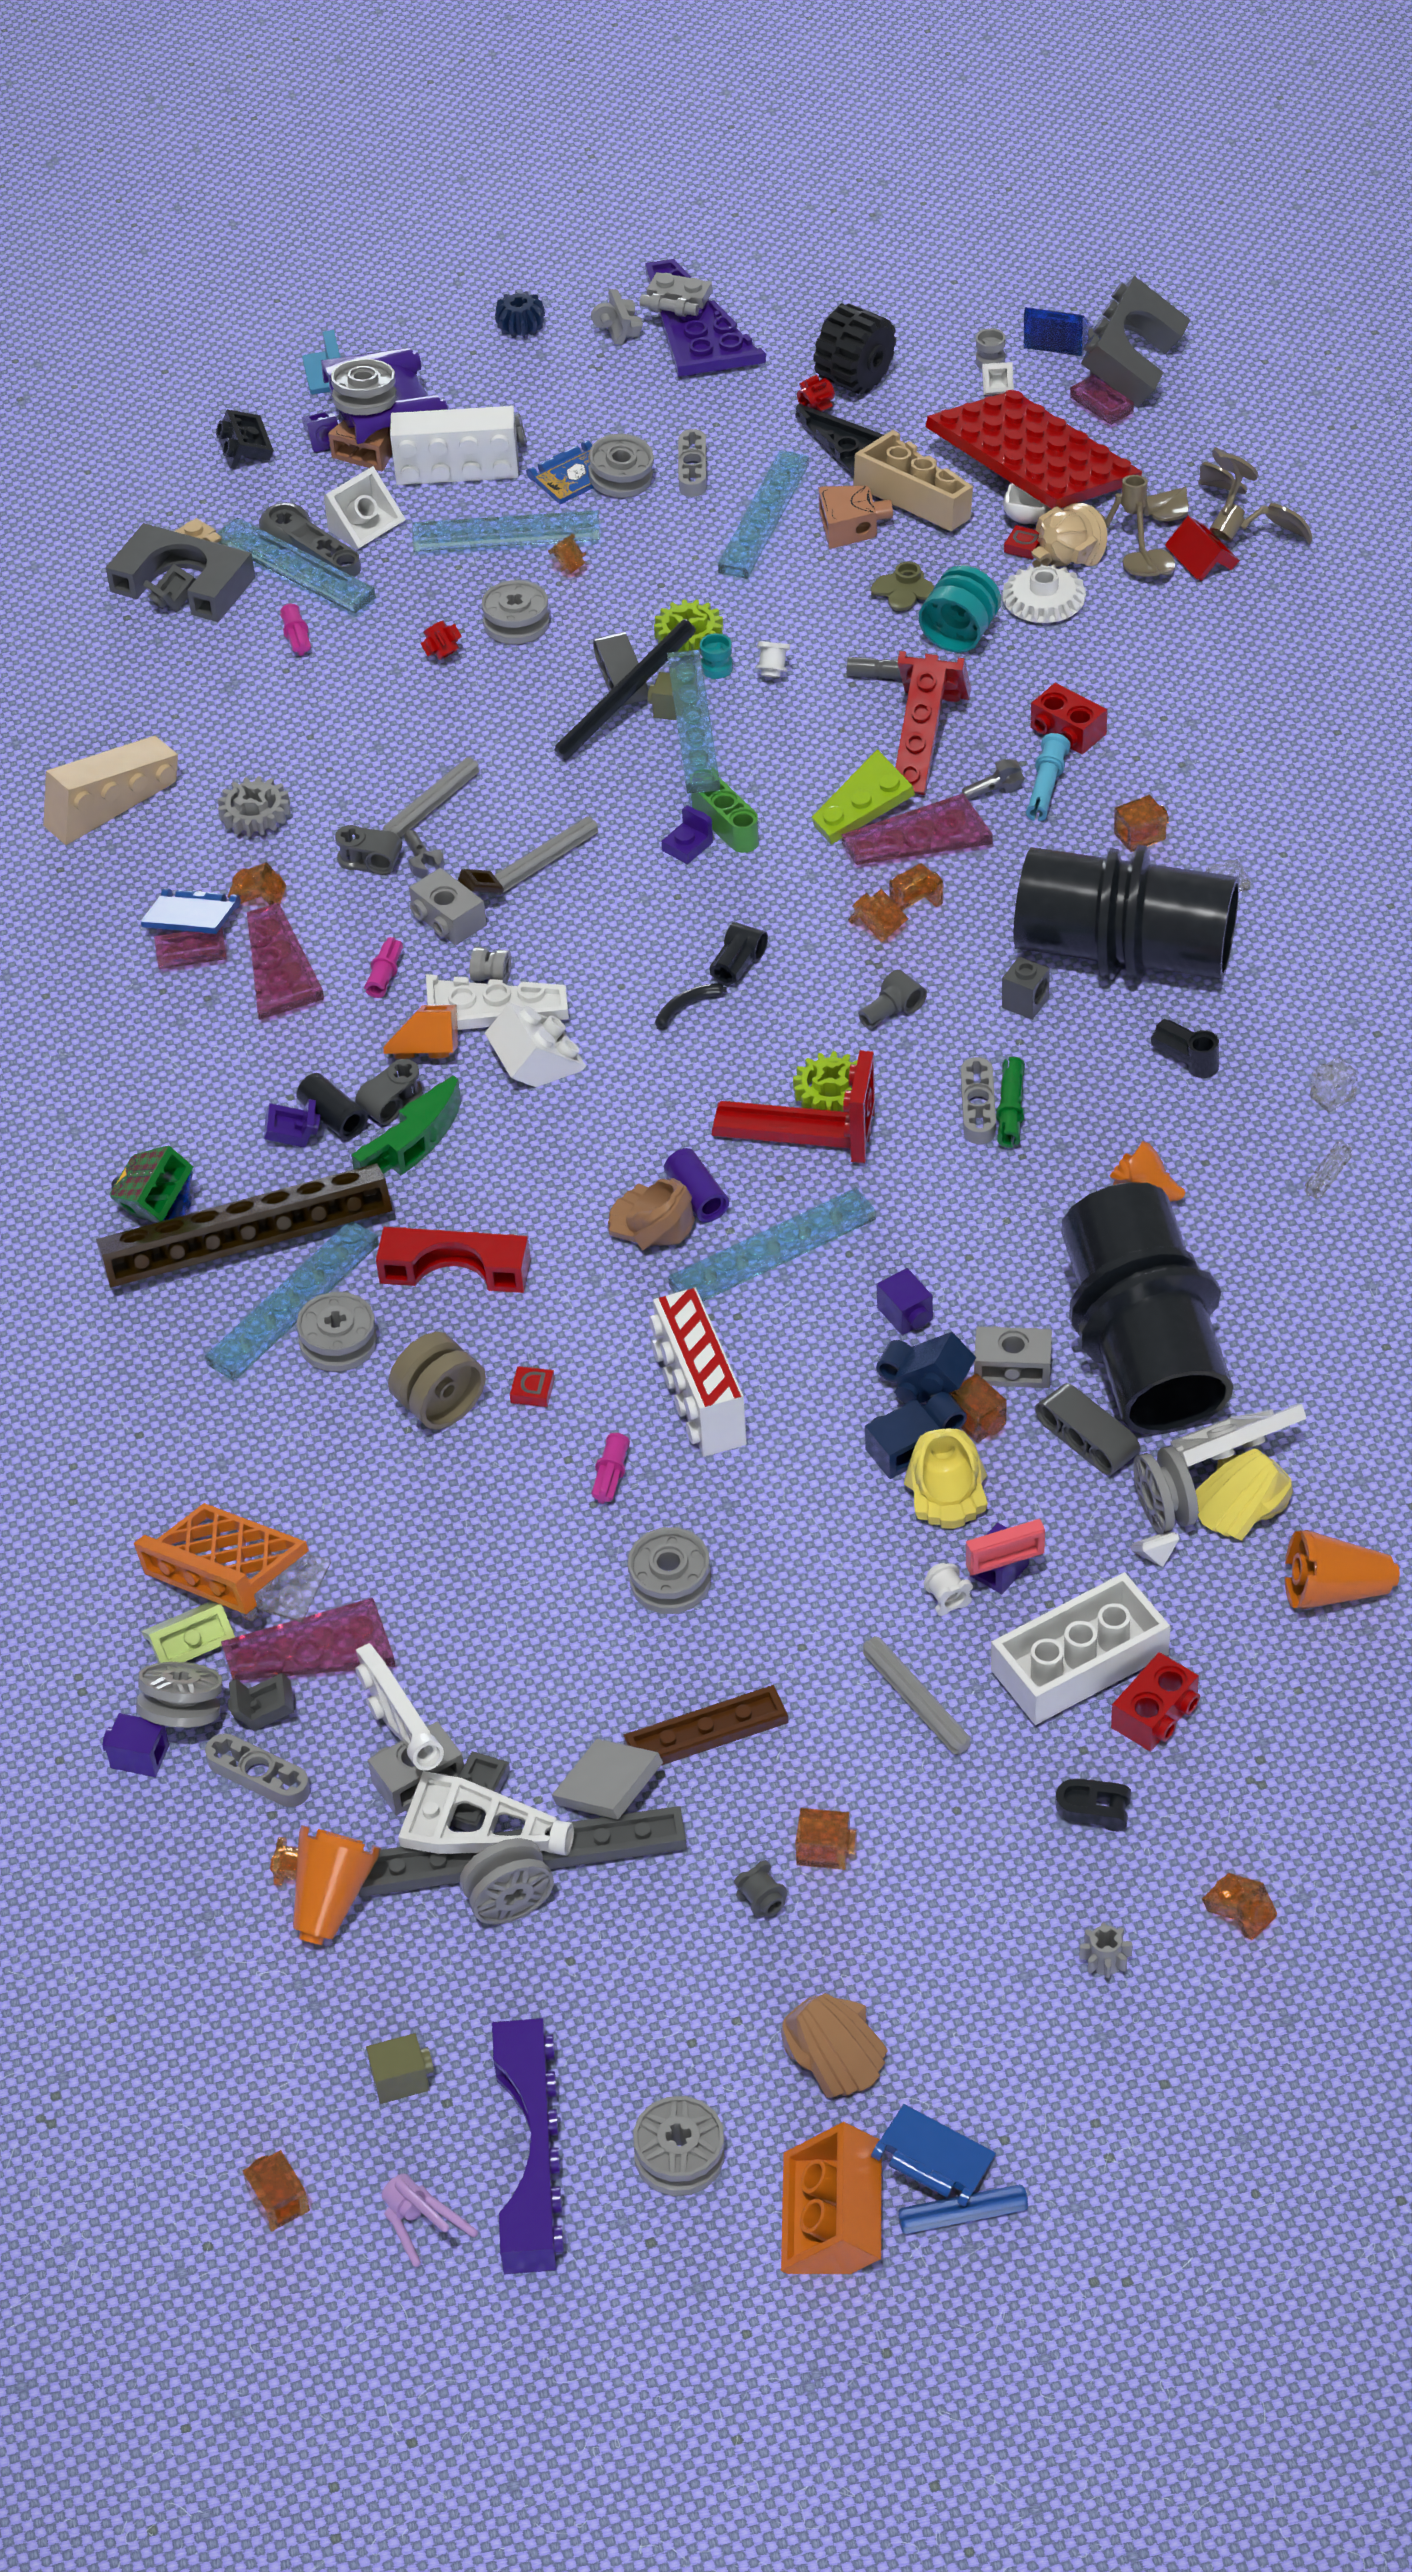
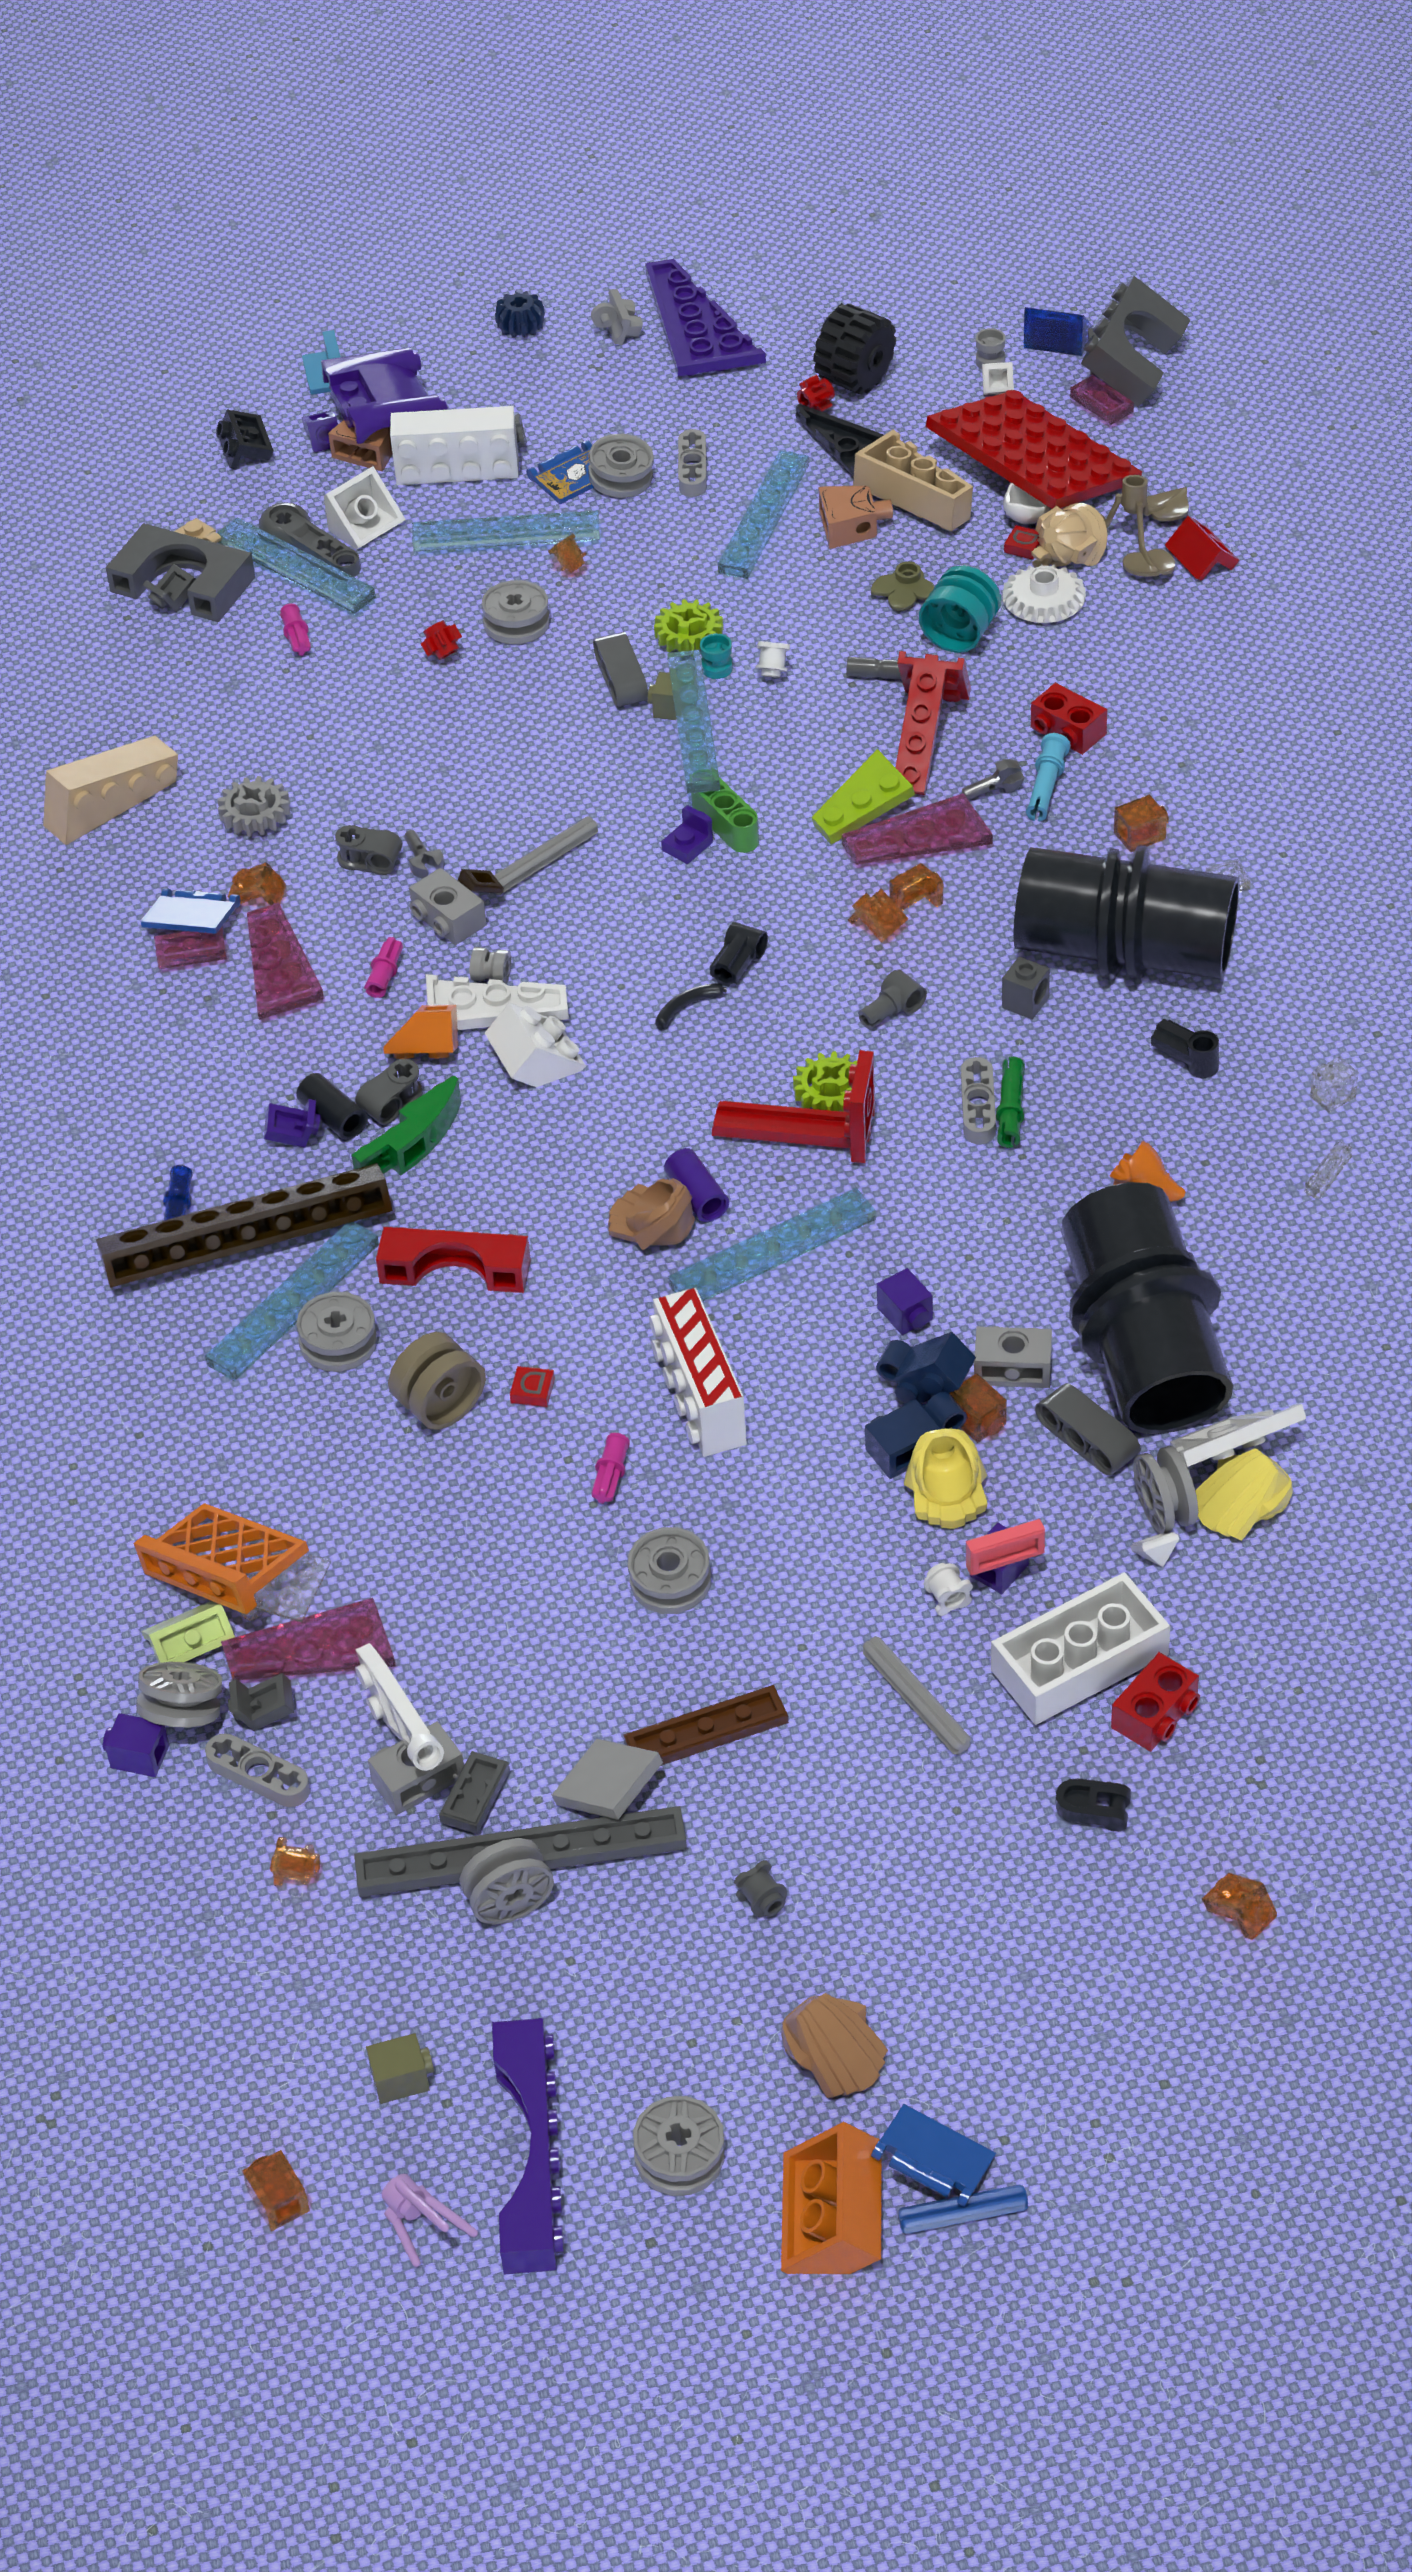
green torso [110,1145,194,1222] -> none
orange cone [293,1825,381,1945] -> none
light grey wheel [331,359,396,415] -> none
light grey axle [382,757,479,838] -> none
white plate [398,1771,574,1856] -> none
black axle [554,619,696,760] -> none
light grey plate [640,272,713,317] -> none
clear orange brick [795,1808,857,1870] -> none
light grey gear [1079,1922,1132,1978] -> none
dark tan plant [1198,447,1312,545] -> none
orange cone [1285,1530,1400,1609] -> none

